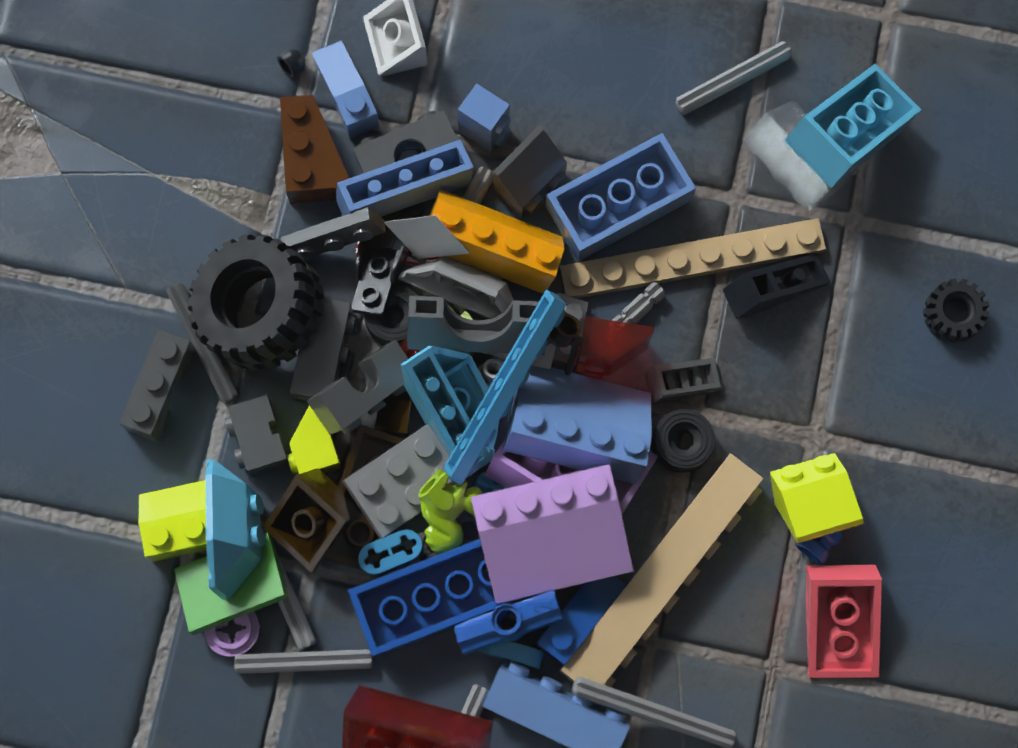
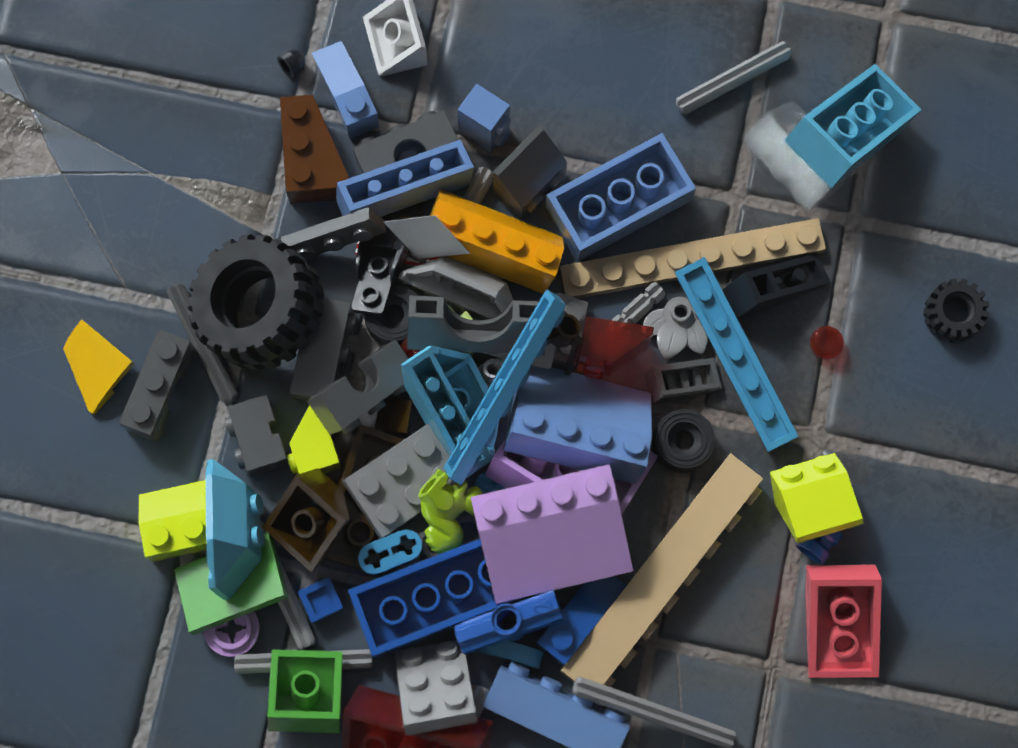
none -> yellow slope [63,320,134,415]
none -> bright green slope [267,650,342,733]
none -> blue plate [297,576,344,624]
none -> light grey plate [394,640,477,735]
none -> light grey plate [642,297,707,360]
none -> dark azure plate [675,257,799,452]
none -> clear red plate [810,326,844,360]

